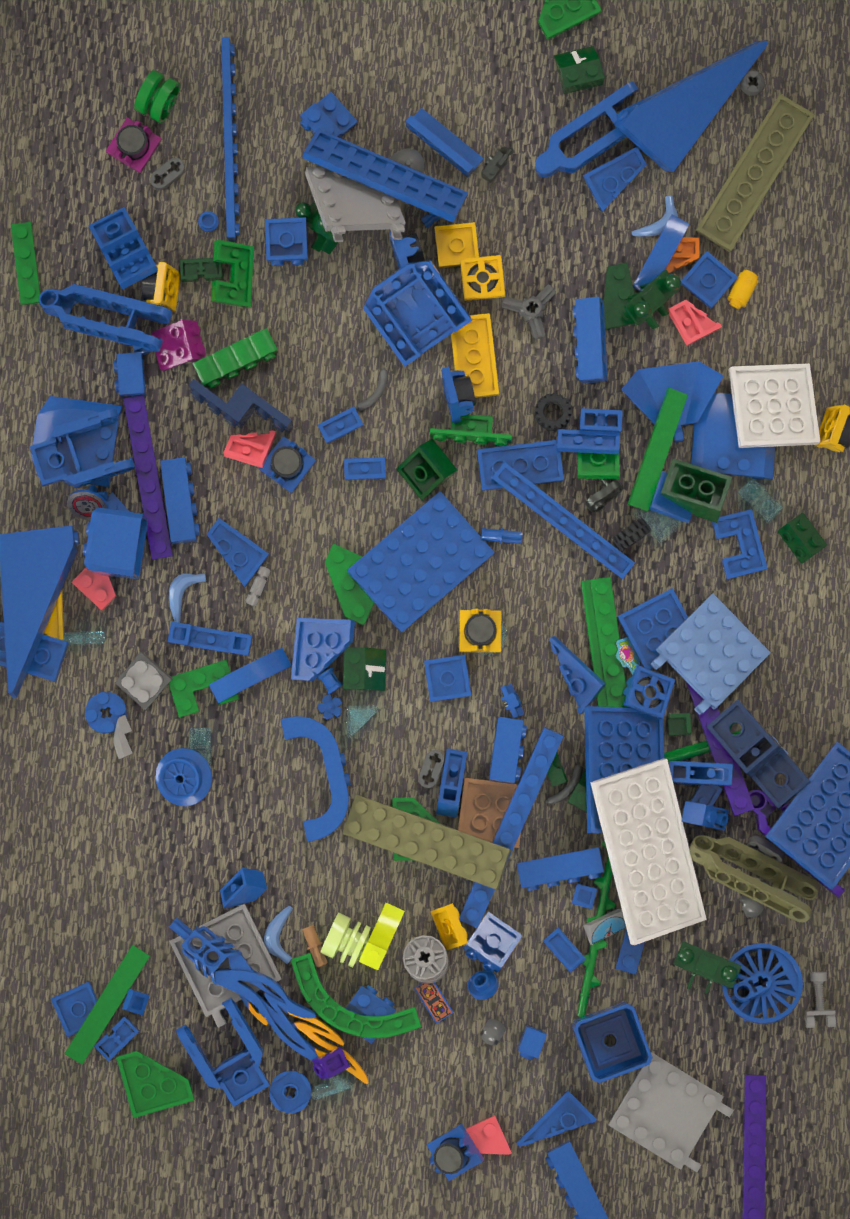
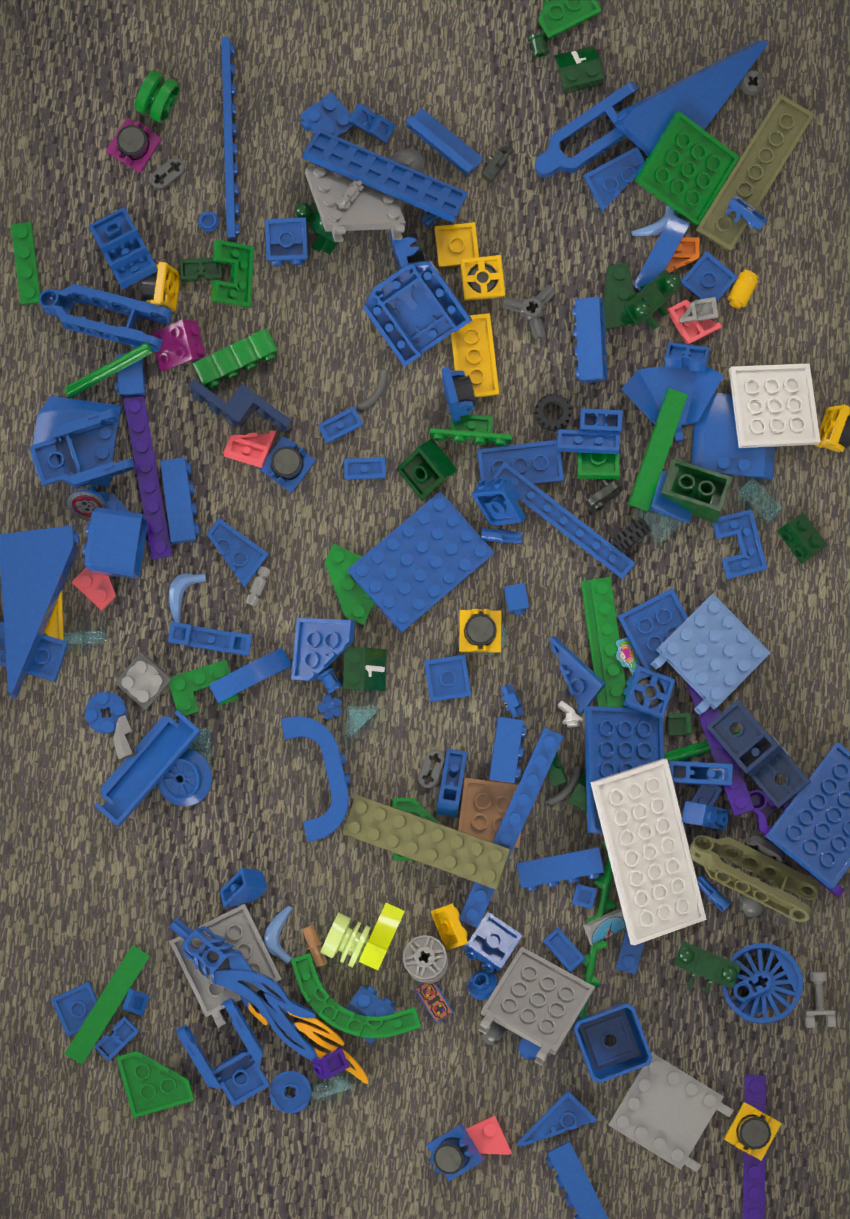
none -> green axle [64,343,152,397]
none -> blue slope [94,710,202,827]
none -> light grey axle [337,180,364,210]
none -> blue slope [348,104,396,143]
none -> blue plate [472,477,526,526]
none -> light grey plate [479,946,595,1066]
none -> blue brick [504,583,529,616]
none -> dark green bush [527,32,550,58]
none -> white plate [558,701,583,728]
none -> green plate [634,111,740,226]
none -> blue piece [665,342,710,373]
none -> light grey slope [680,297,719,323]
none -> blue axle [697,875,731,912]
none -> piece [724,1102,782,1161]
none -> blue plate [725,195,768,230]

